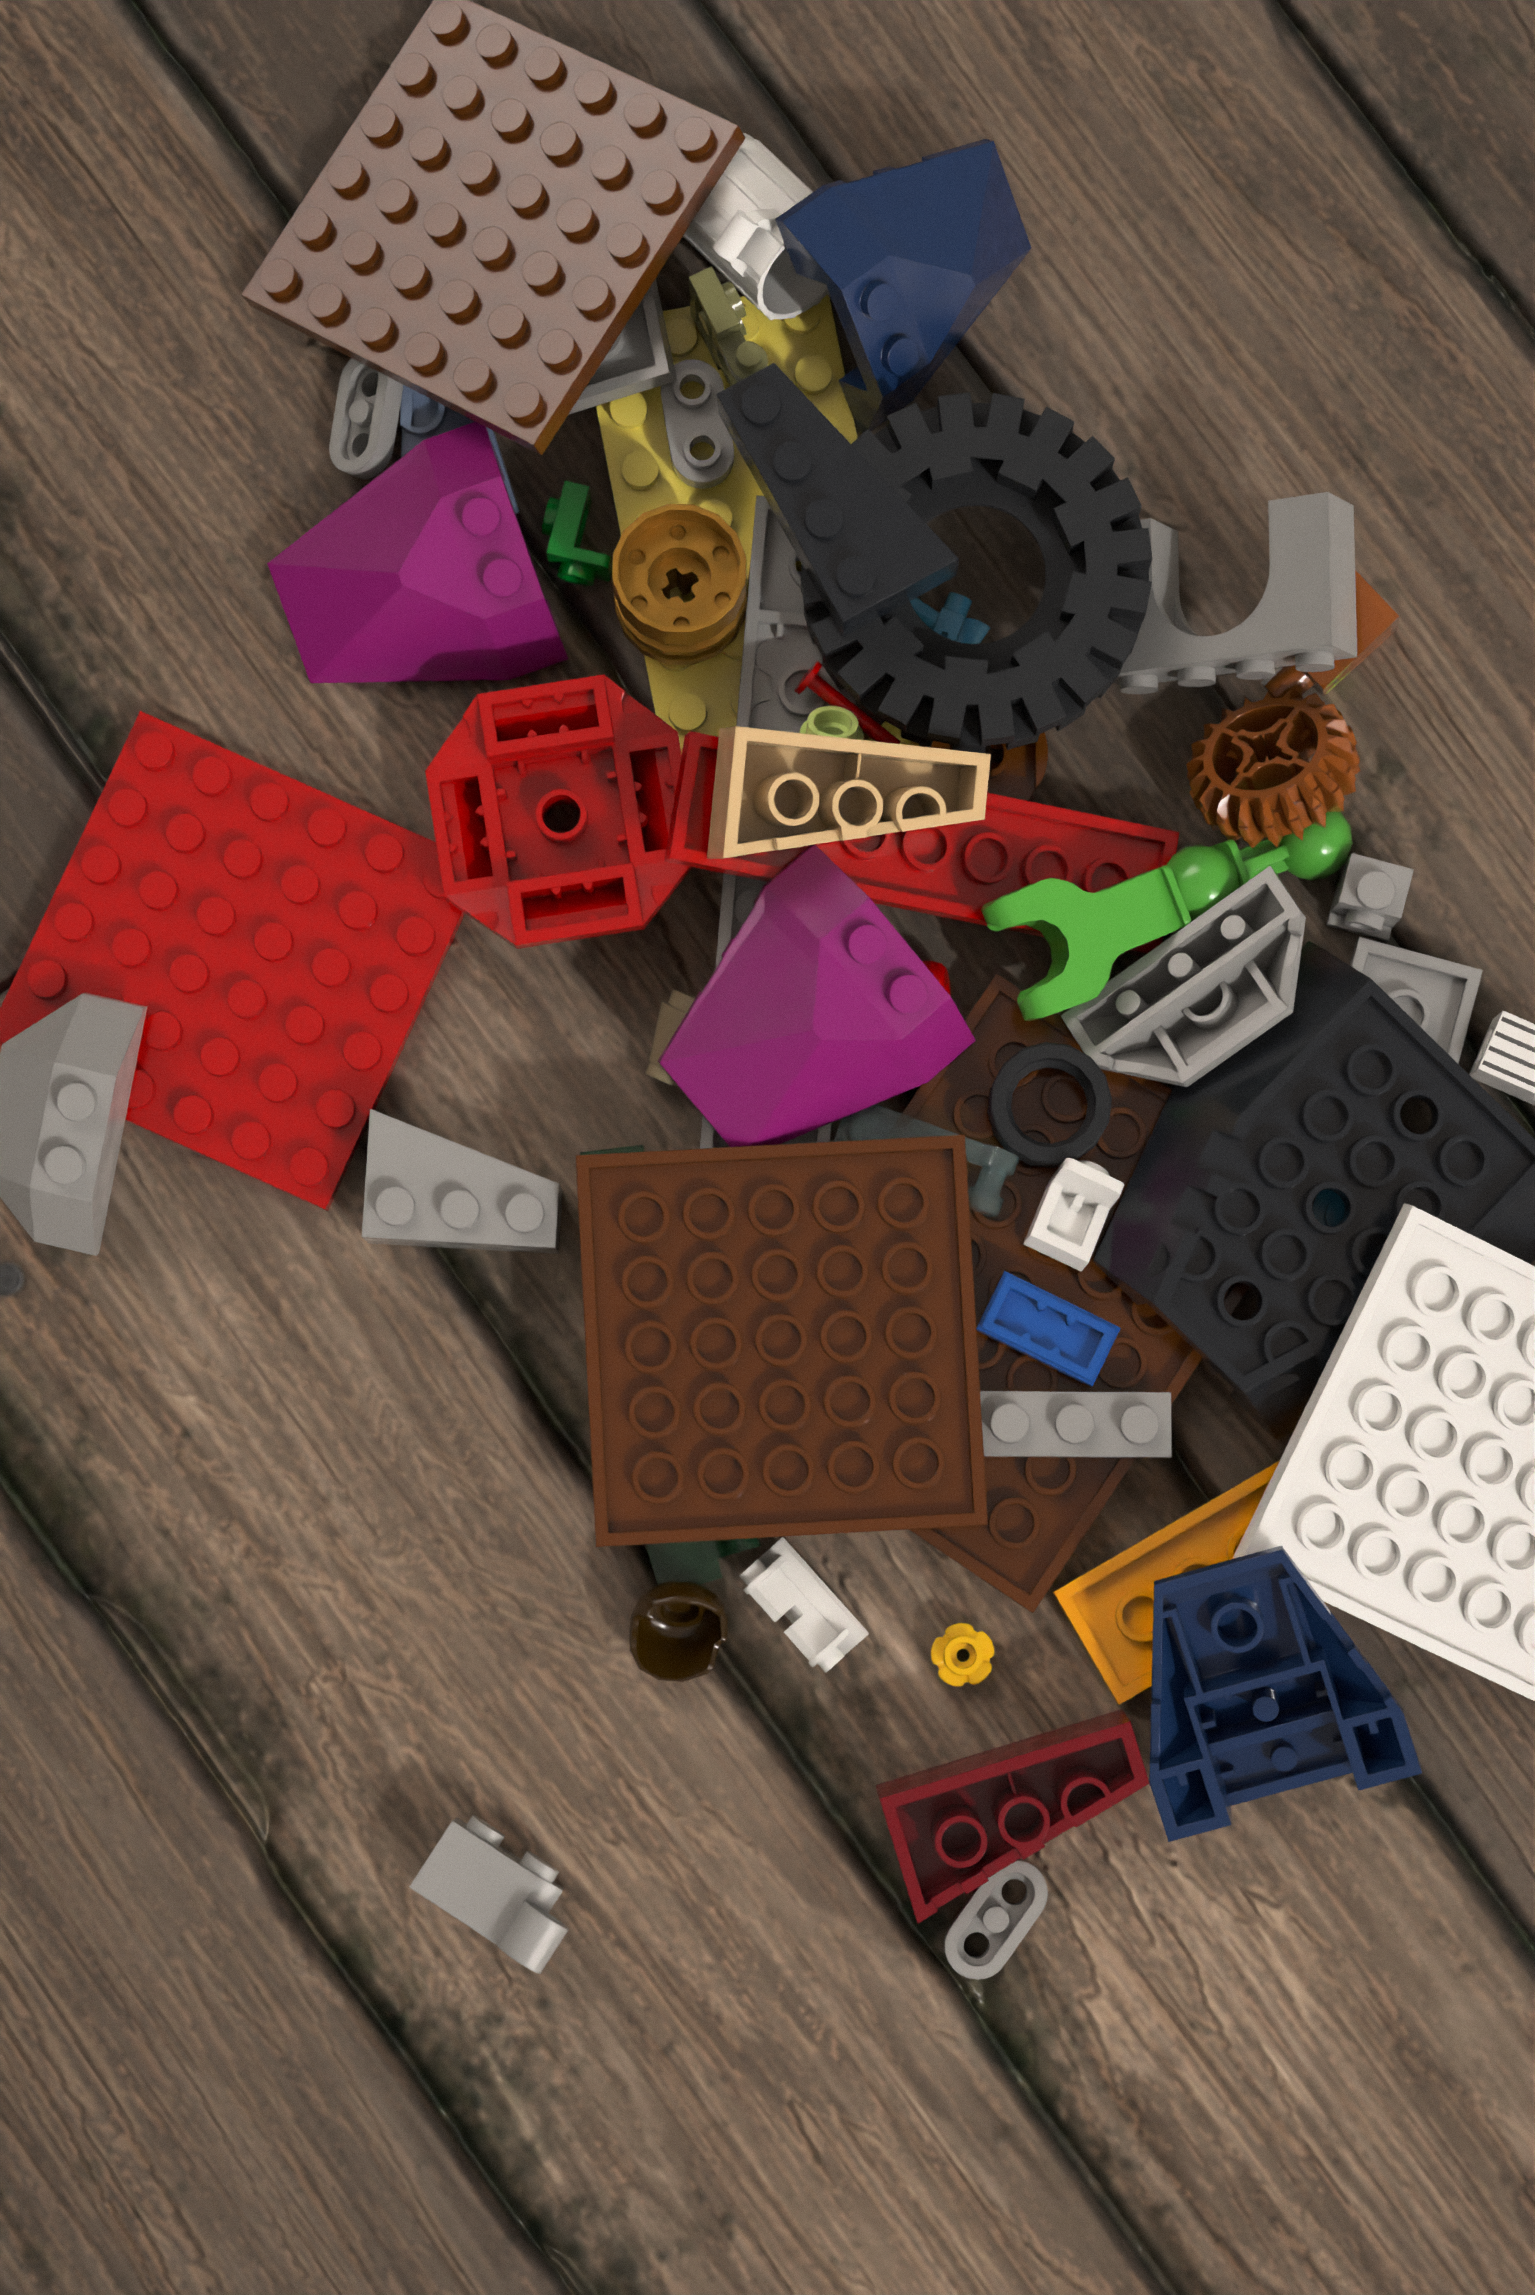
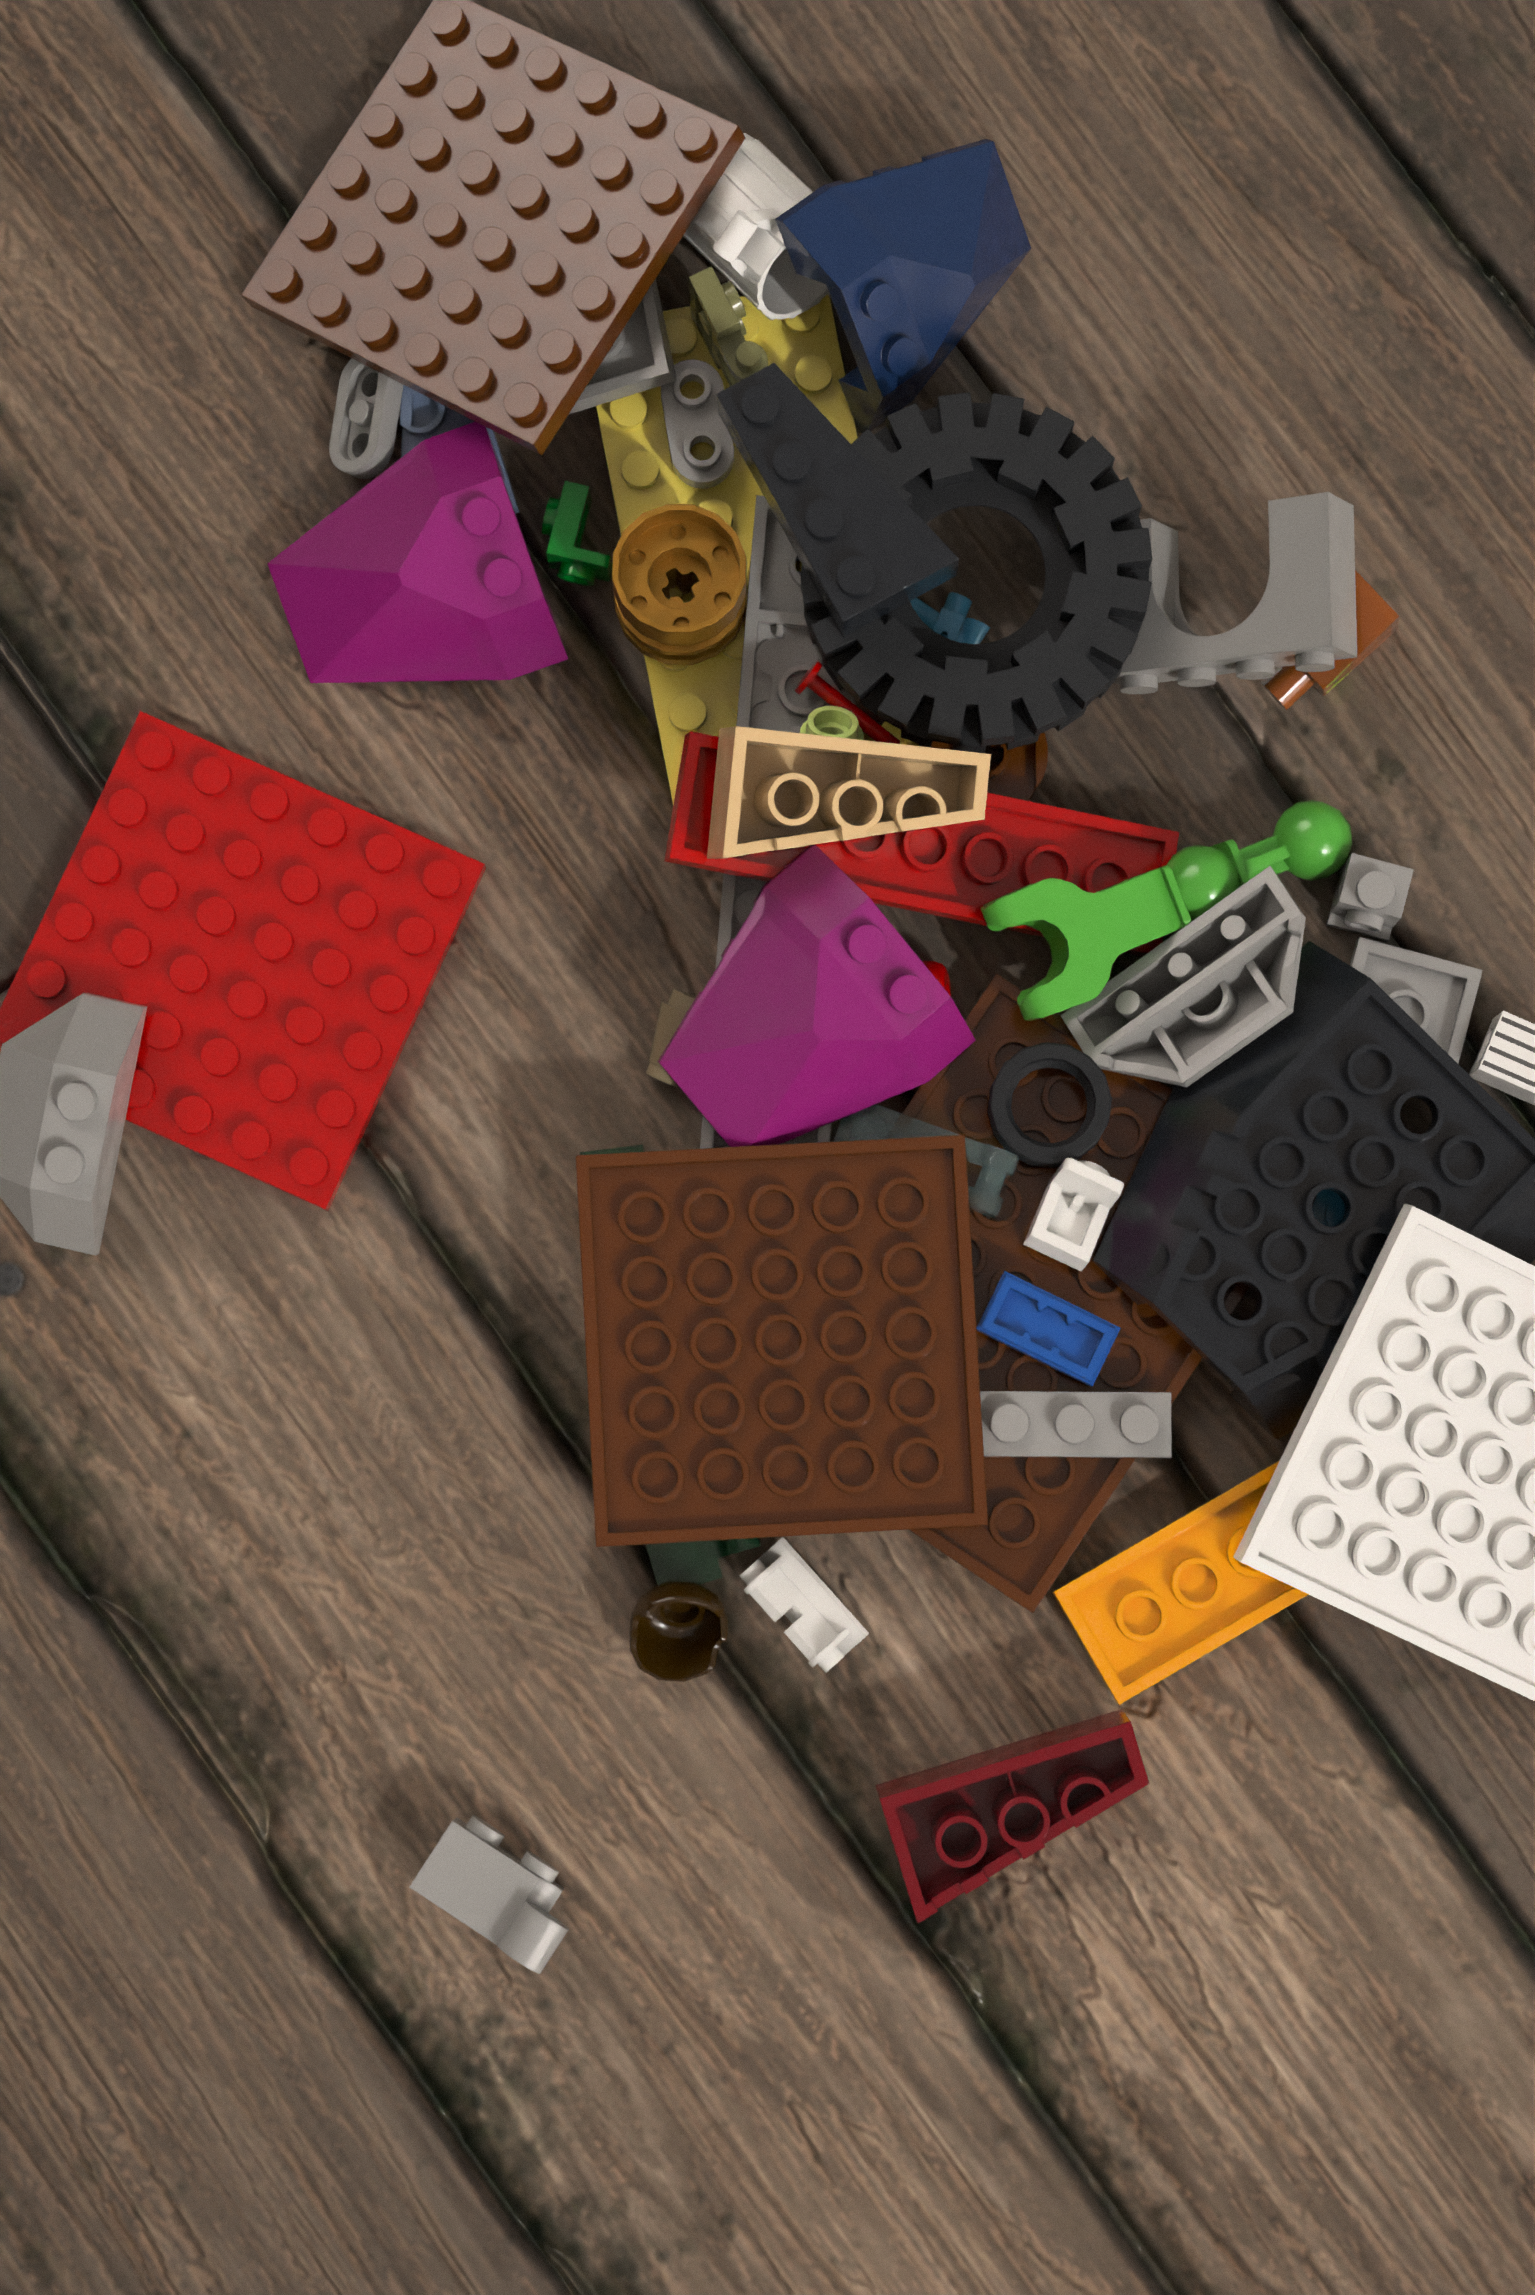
light grey wedge [362,1109,563,1254] -> none
red piece [425,674,693,949] -> none
yellow plate [931,1623,994,1687] -> none
light grey plate [944,1859,1048,1980] -> none
dark blue wedge [1149,1545,1422,1842] -> none
dark orange gear [1186,688,1361,848] -> none

